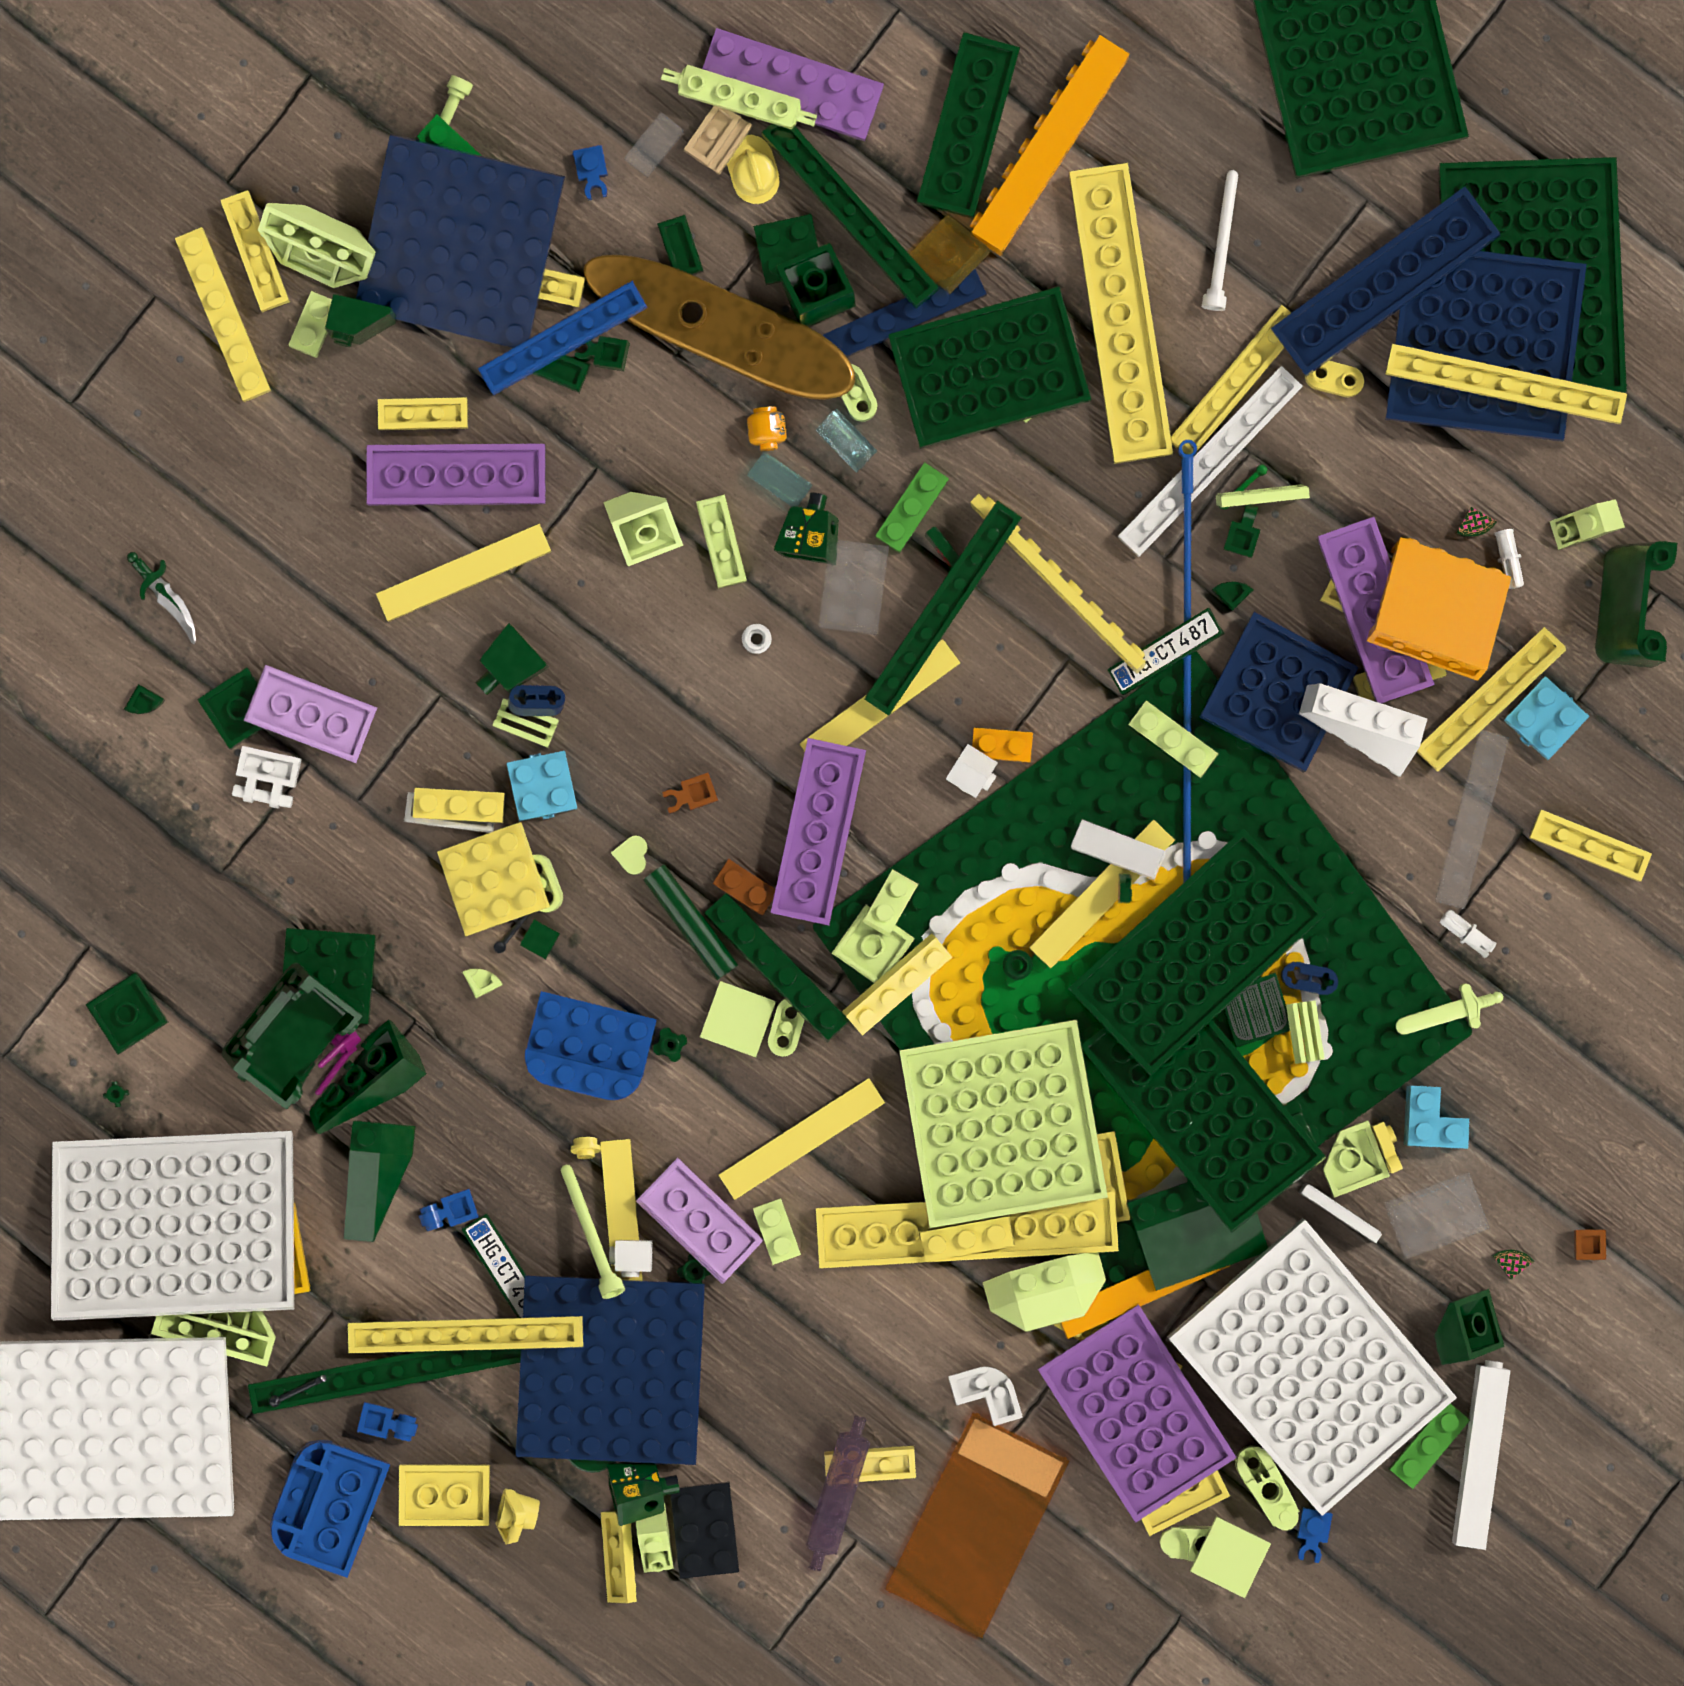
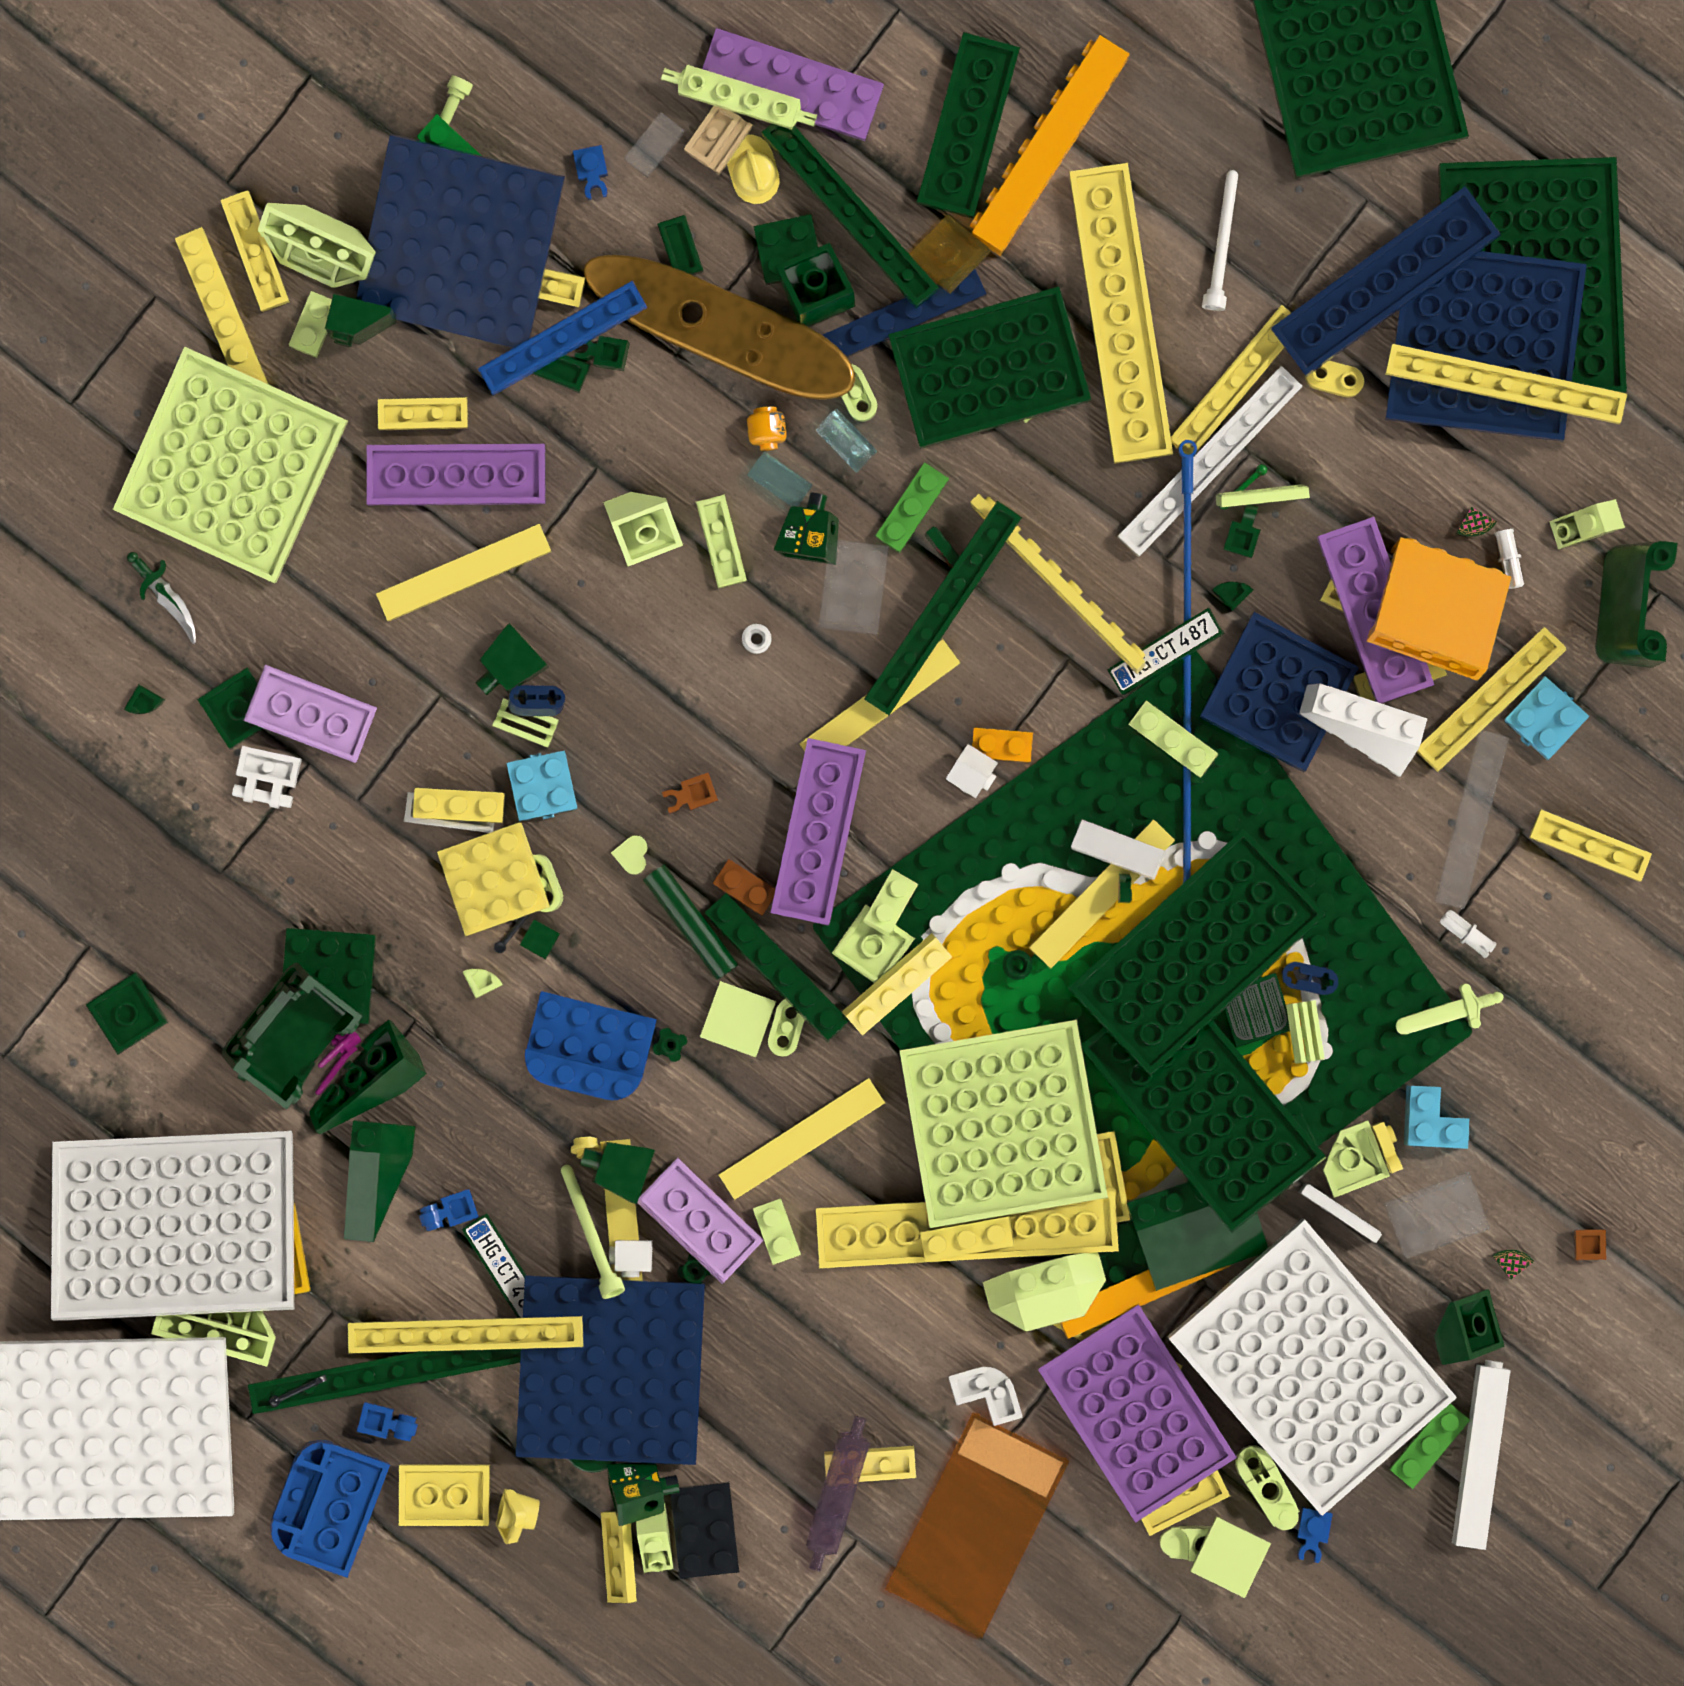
dark green piece [103,1081,129,1107] -> none
none -> yellowish green plate [113,346,348,583]
none -> dark green torso [579,1142,655,1204]

